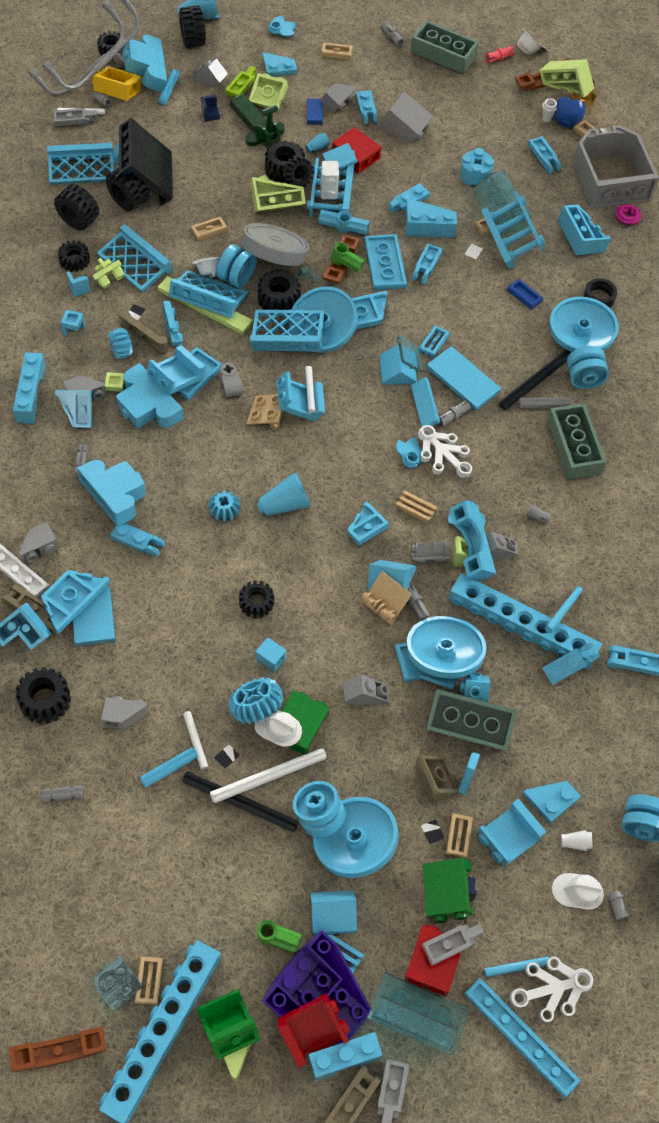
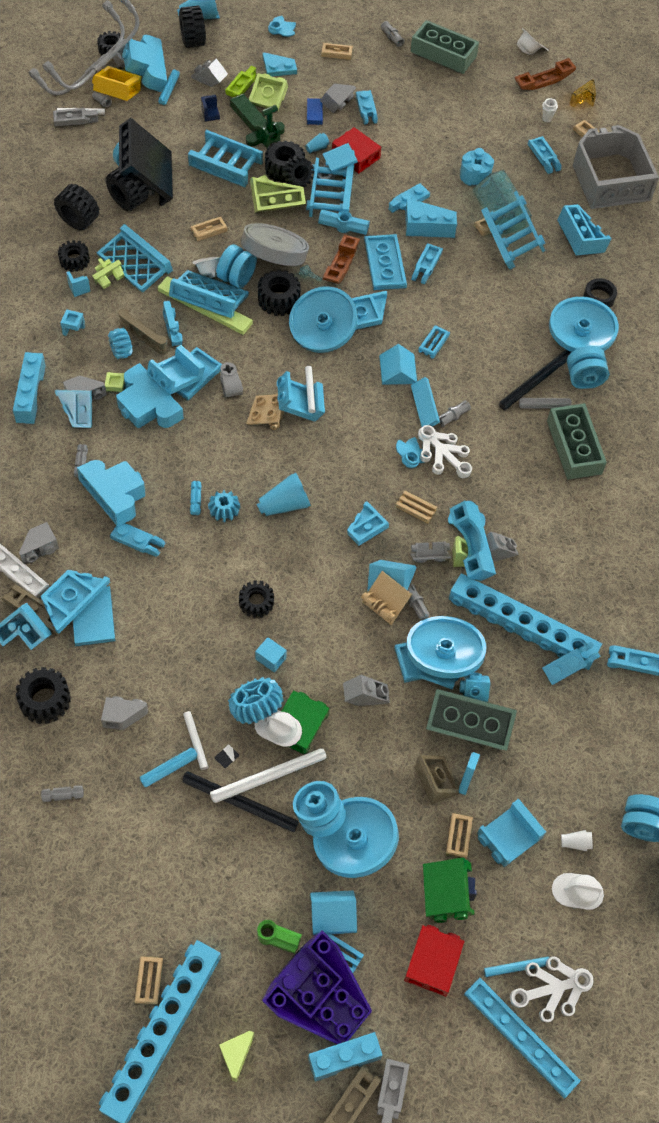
dark orange slope [9,1026,106,1072] -> none
medium azure fence [47,143,114,185] -> none
clear light blue piece [91,955,143,1012] -> none
black sticker [129,304,145,320] -> none
green panel [197,989,261,1060] -> none
medium azure fence [250,310,324,352] -> none
red panel [277,993,350,1068] -> none
white brick [320,161,339,199] -> none
bright green piece [330,242,365,273] -> none
clear light blue slope [367,972,468,1055] -> none
light grey slope [376,91,433,143] -> none
clear light blue piece [397,335,422,372] -> none
black sticker [421,820,444,844] -> none
light grey hinge [421,924,484,967] -> none
medium azure tile [426,346,502,411] -> none
white sticker [465,244,483,259] -> none
coral pin [485,46,515,63] -> none
blue tile [507,279,543,310] -> none
medium azure wing [523,781,581,824] -> none
light grey pin [526,505,551,525] -> none
yellowish green wedge [539,59,594,97] -> none
medium azure bar [545,586,583,633] -> none
blue cylinder [554,97,586,128] -> none
light grey pin [608,891,629,921] -> none
dark pink gear [615,204,641,226] -> none
none -> medium azure fence [188,130,263,187]
none -> medium azure axle [190,481,201,515]

